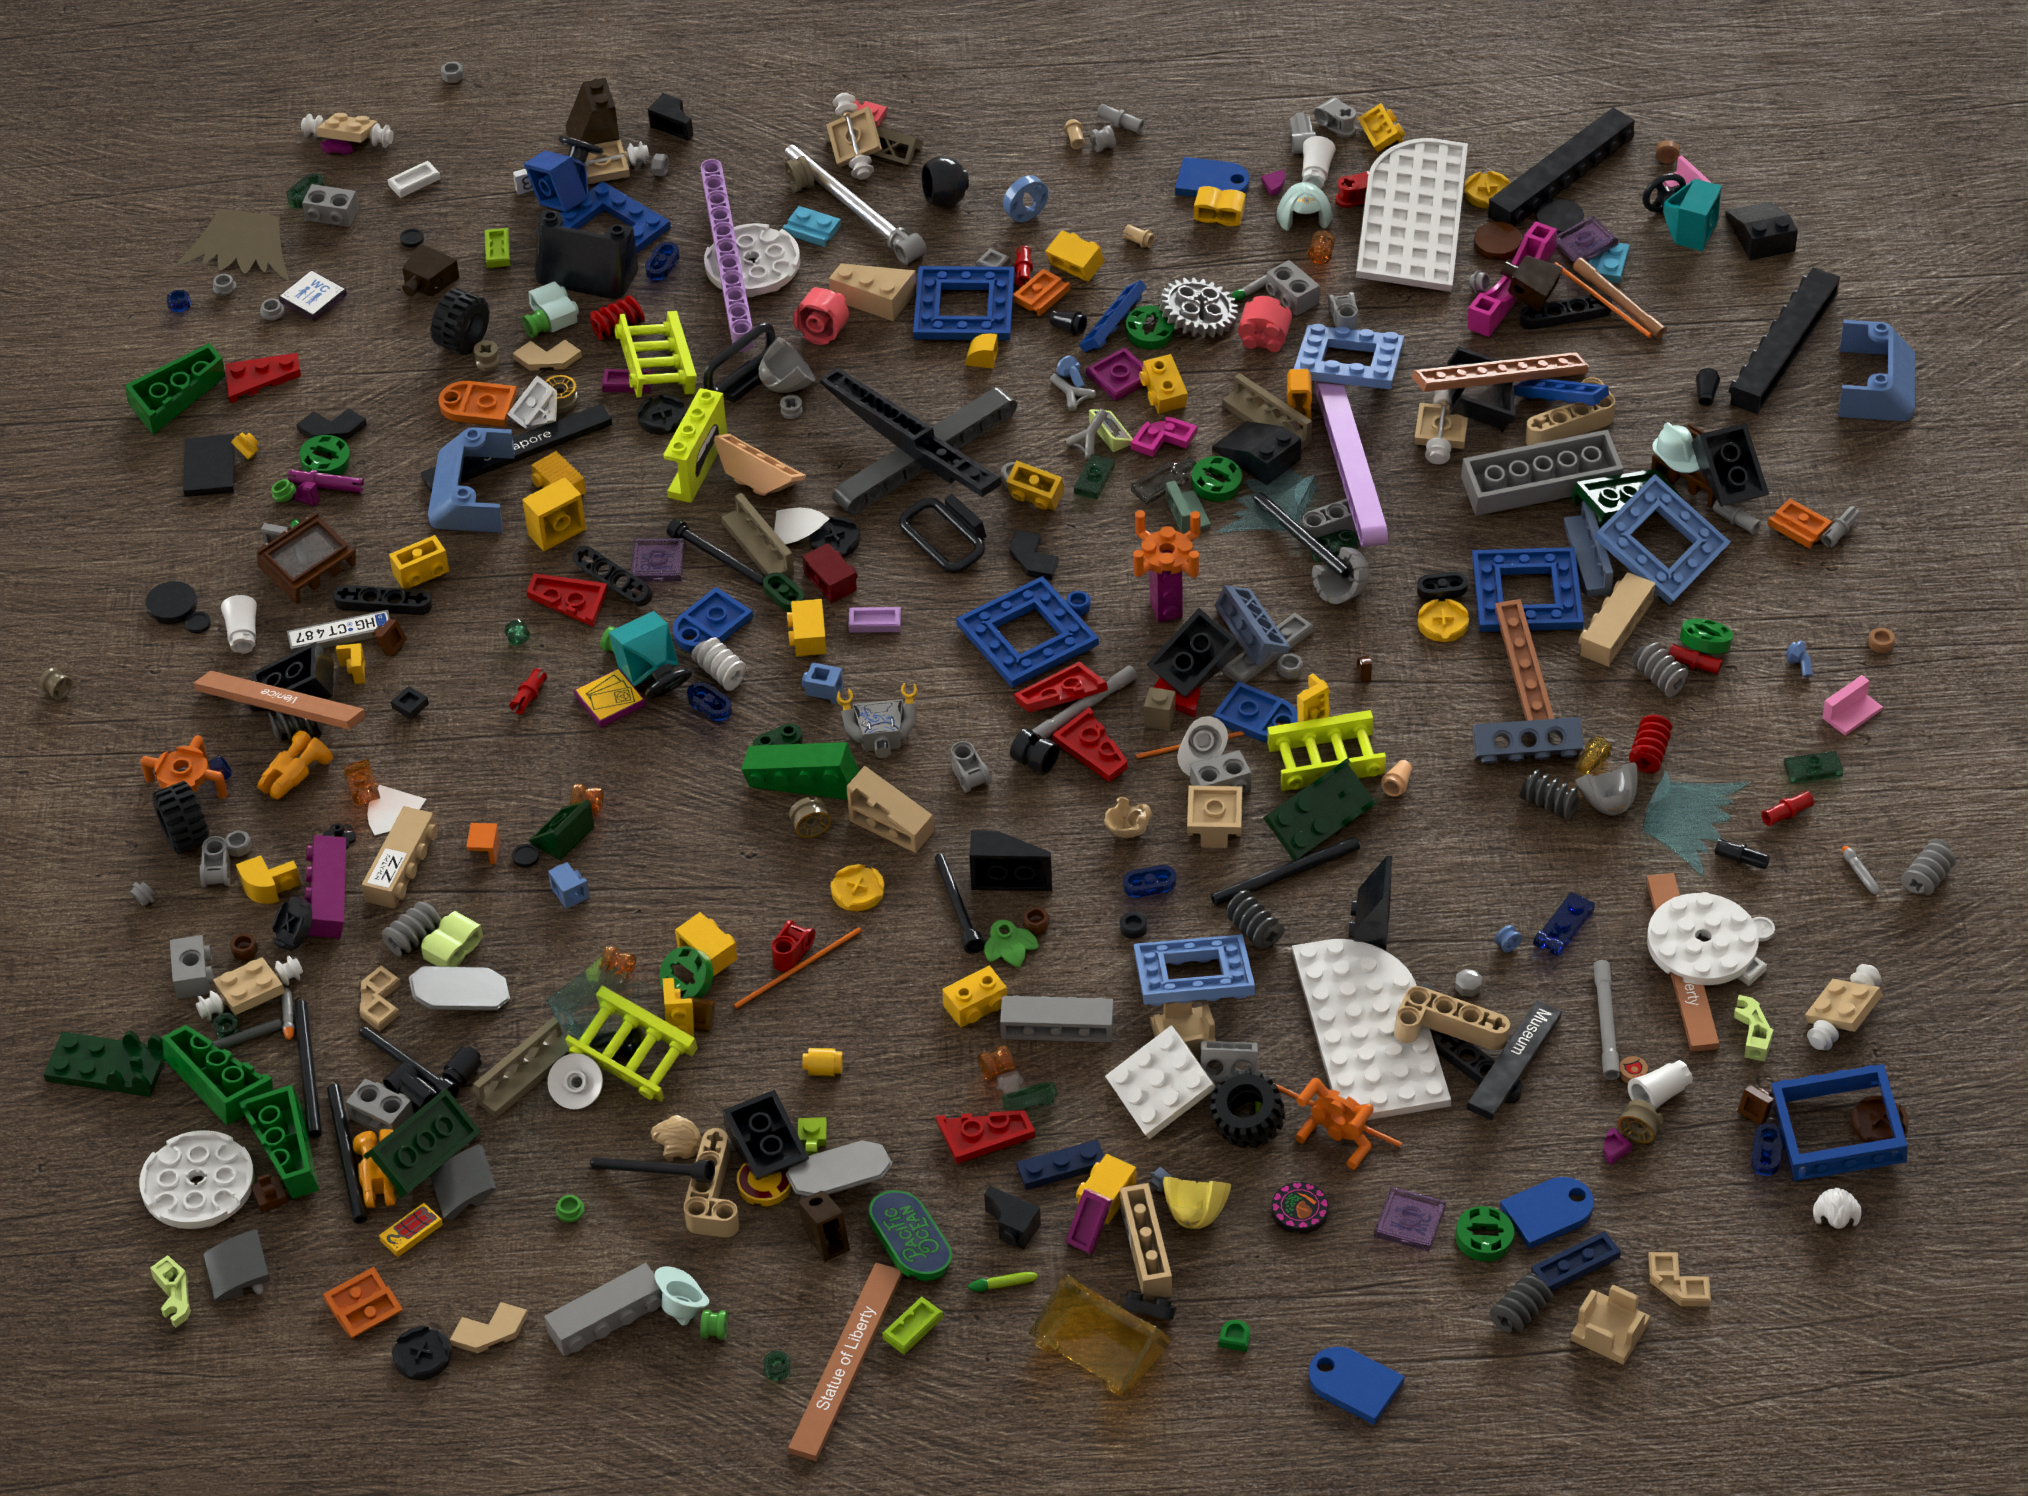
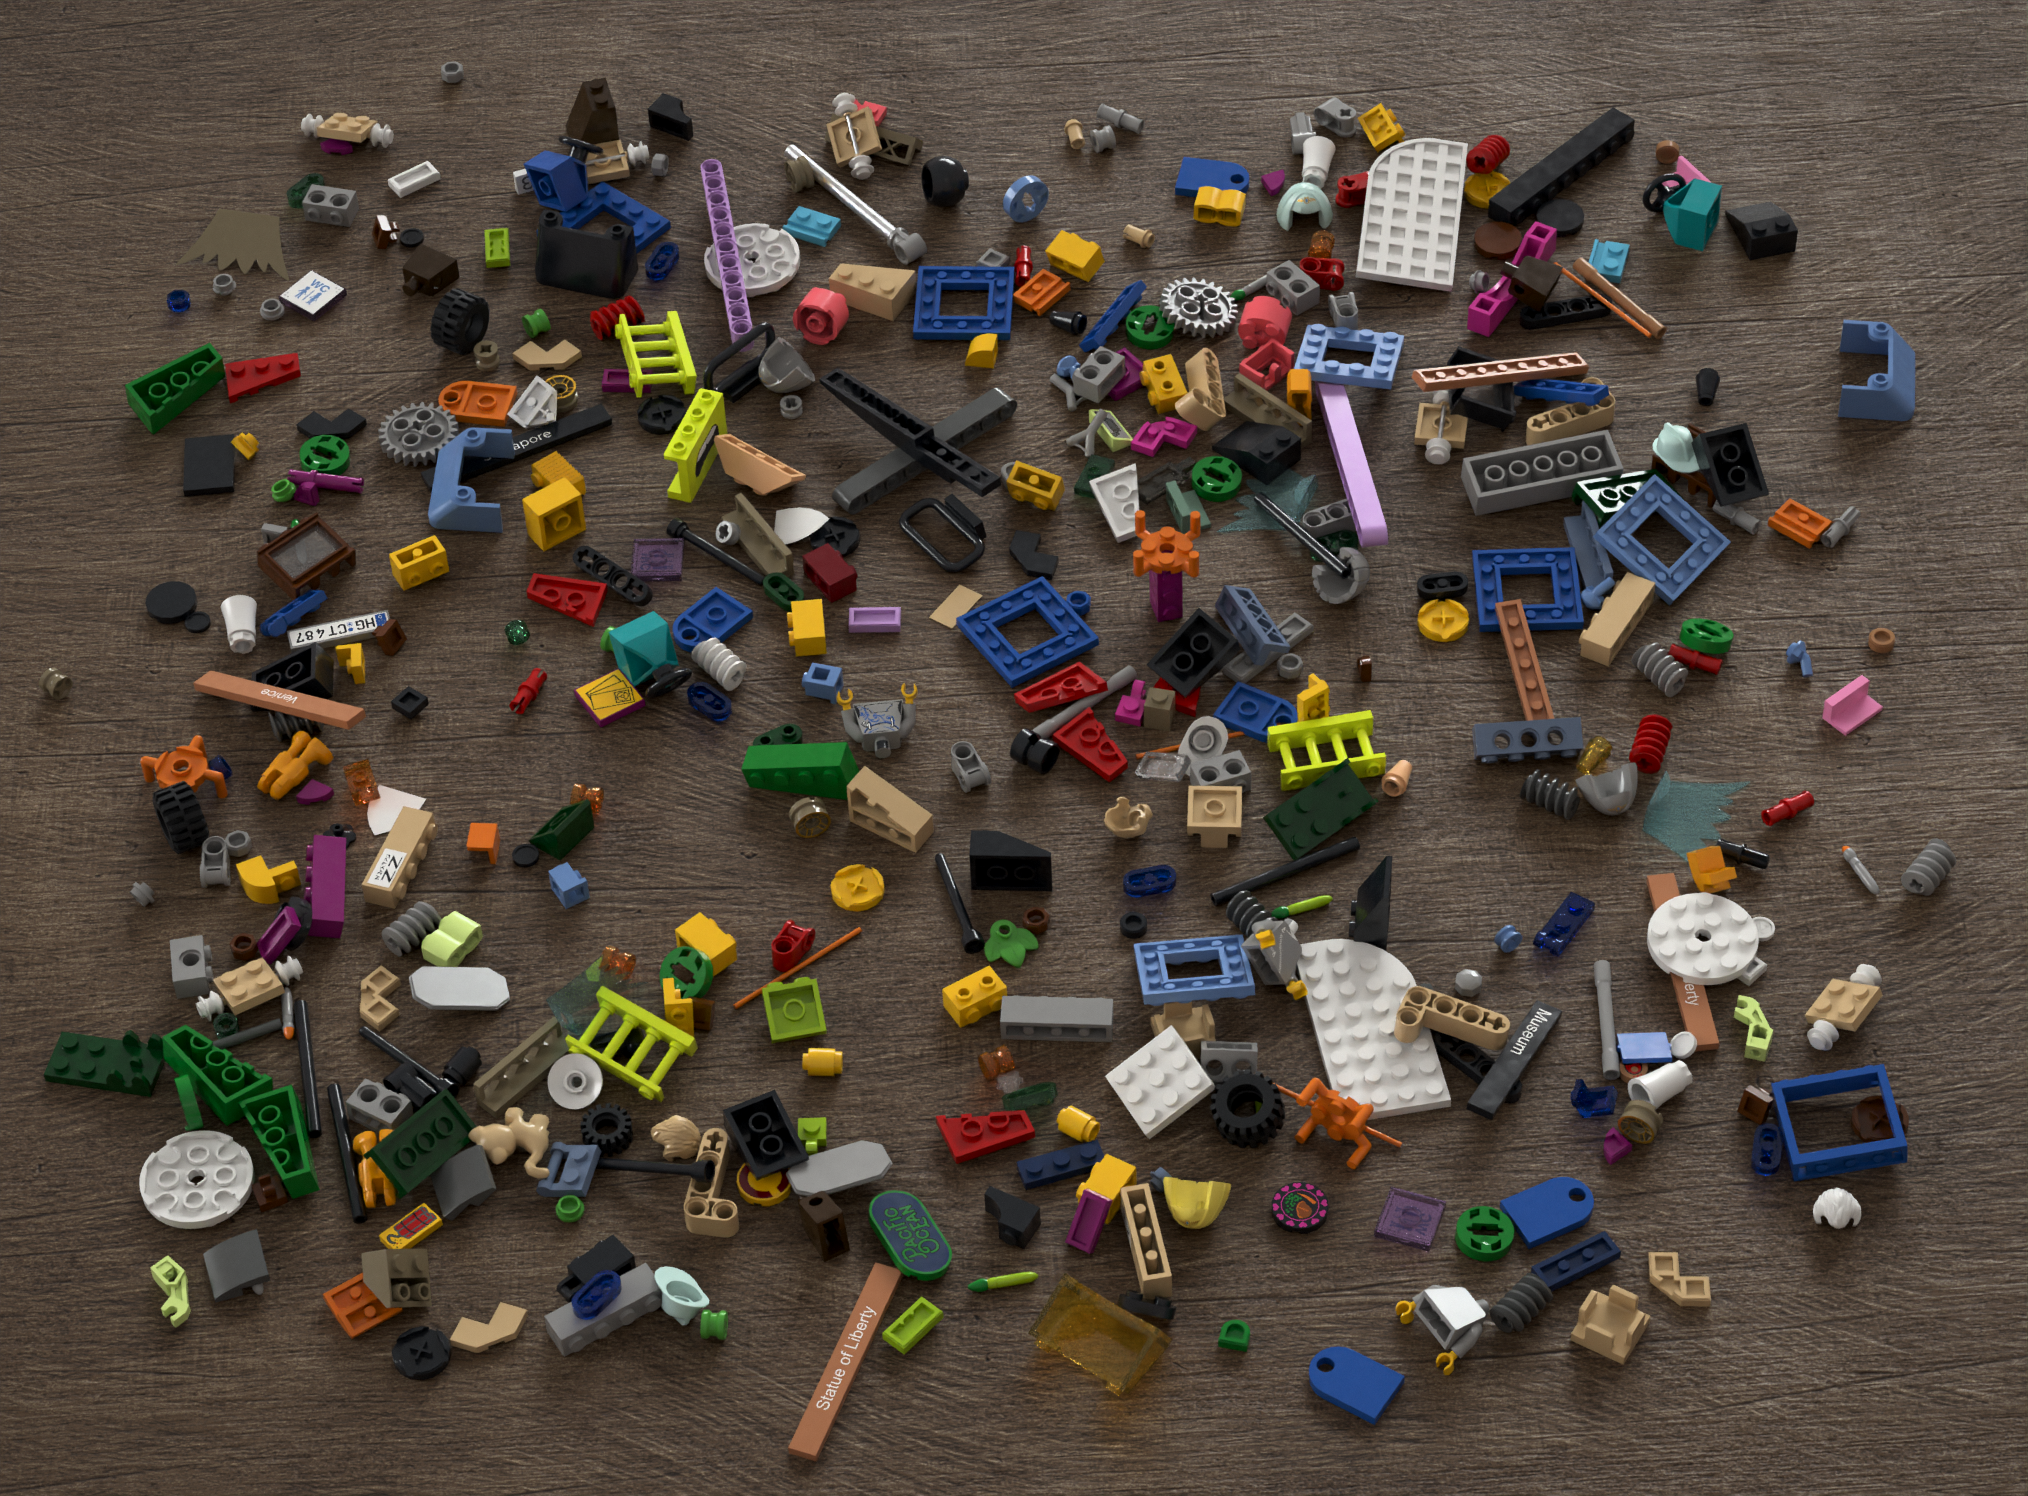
black beam [333,585,432,615] -> none
light aqua brick [529,281,579,333] -> none
clear green bush [763,1351,791,1381] -> none
clear purple tile [1556,216,1619,263] -> none
black brick [1729,267,1840,414] -> none
clear green plate [1784,751,1843,784] -> none
none -> green piece [174,1074,204,1132]
none -> magenta tile [257,906,302,964]
none -> blue hinge [259,590,328,637]
none -> magenta tile [296,779,334,805]
none -> dark tan slope [361,1249,432,1308]
none -> reddish brown tile [372,215,400,249]
none -> light grey gear [378,402,459,467]
none -> tan animal [468,1107,550,1179]
none -> sand blue plate [536,1142,601,1197]
none -> black brick [556,1235,636,1303]
none -> clear blue plate [572,1270,622,1320]
none -> black tyre [580,1103,633,1157]
none -> light grey bush [715,521,741,545]
none -> lime plate [762,977,827,1044]
none -> tan sticker [929,584,983,628]
none -> yellow brick [1056,1106,1100,1143]
none -> light grey brick [1072,346,1125,403]
none -> white wing [1089,463,1139,543]
none -> dark pink plate [1115,679,1146,726]
none -> clear plate [1135,751,1192,782]
none -> tan beam [1175,348,1226,431]
none -> coral window [1239,339,1294,391]
none -> light grey torso [1241,918,1308,1000]
none -> lime piece [1271,895,1333,919]
none -> red piece [1299,257,1345,291]
none -> light grey torso [1396,1285,1489,1375]
none -> red piece [1466,134,1510,174]
none -> clear blue bracket [1570,1079,1618,1118]
none -> medium blue plate [1580,577,1615,610]
none -> piece [1616,1032,1672,1064]
none -> white piece [1670,1031,1697,1059]
none -> light orange brick [1686,846,1737,894]

